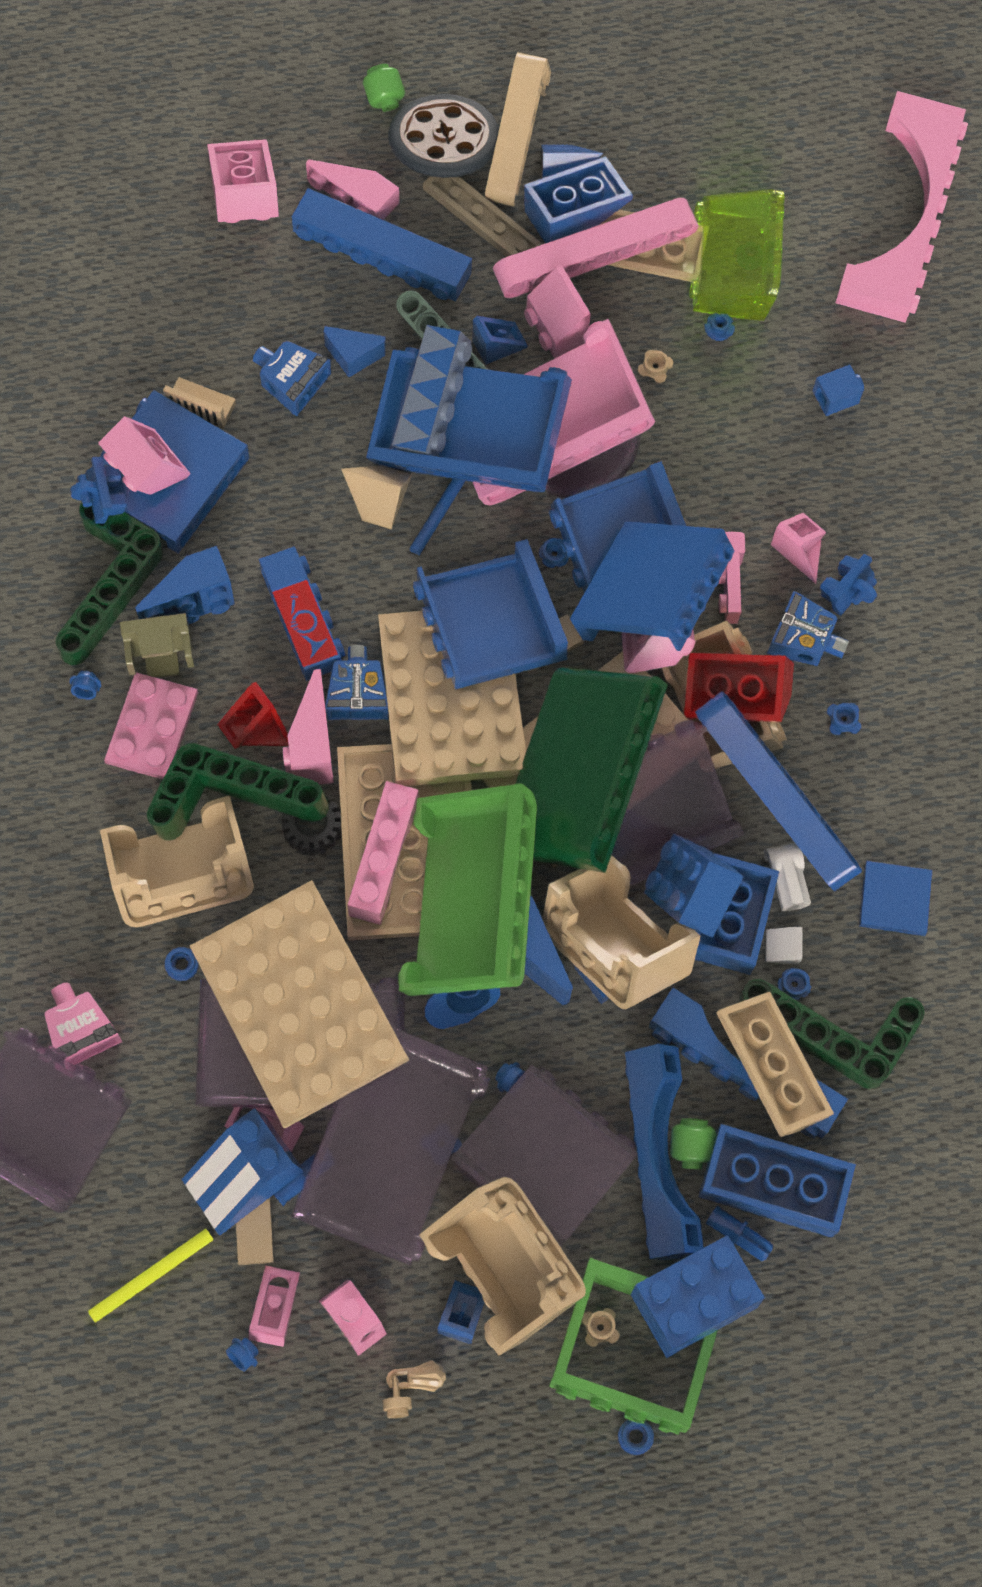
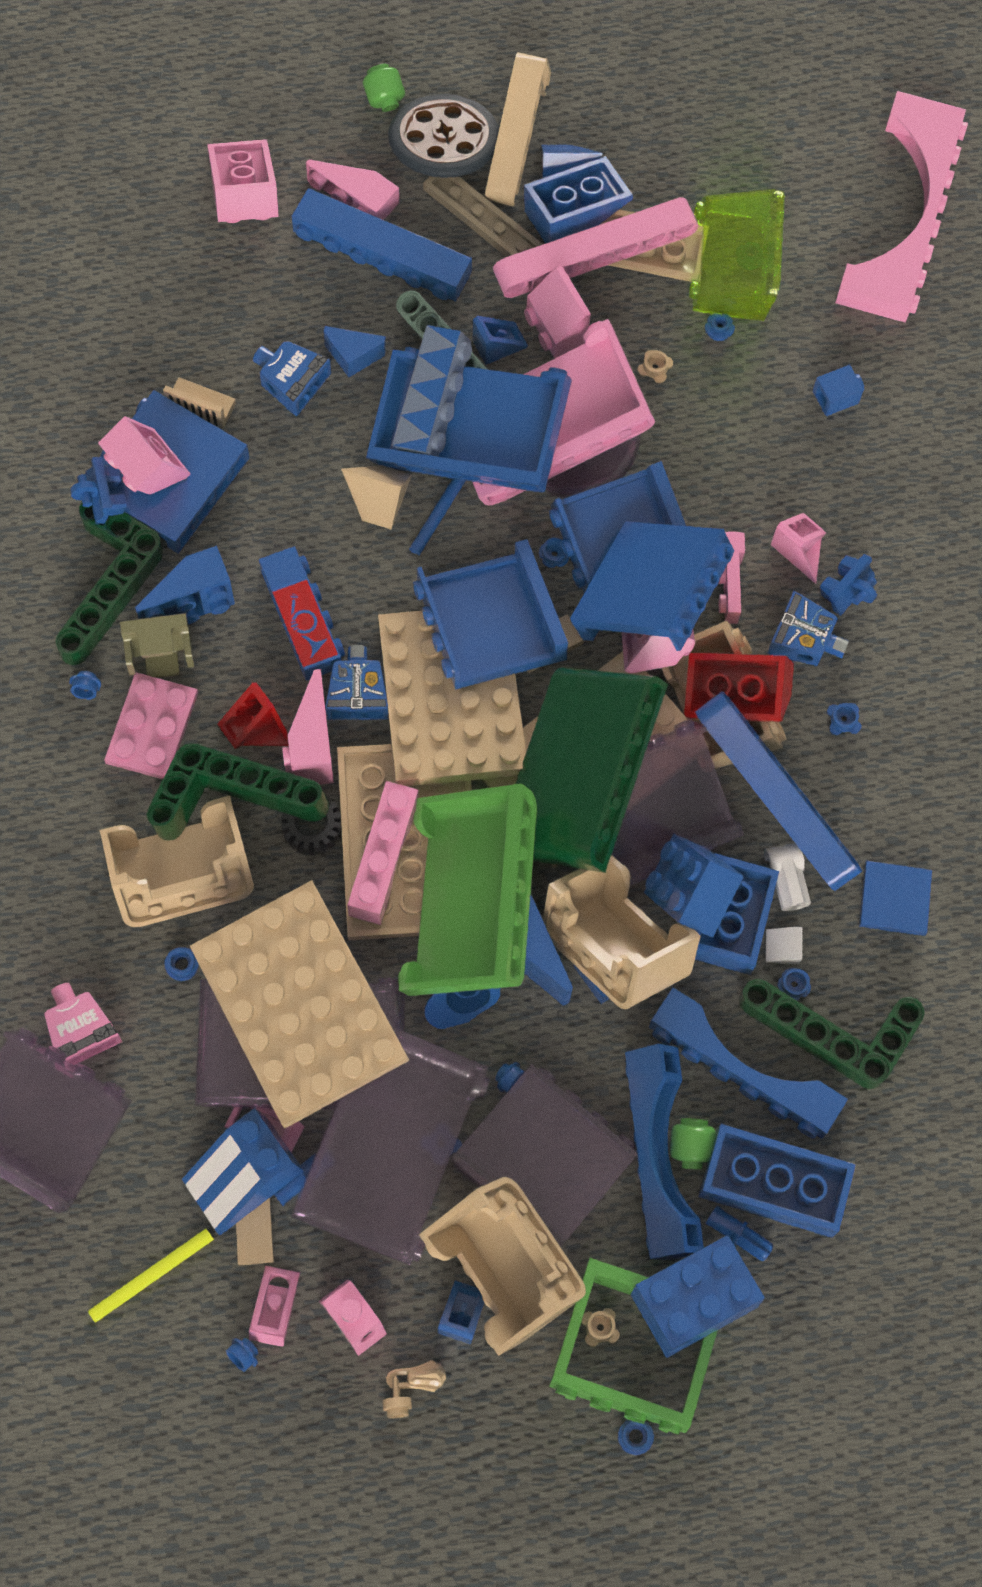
tan slope [716,992,834,1137] -> none

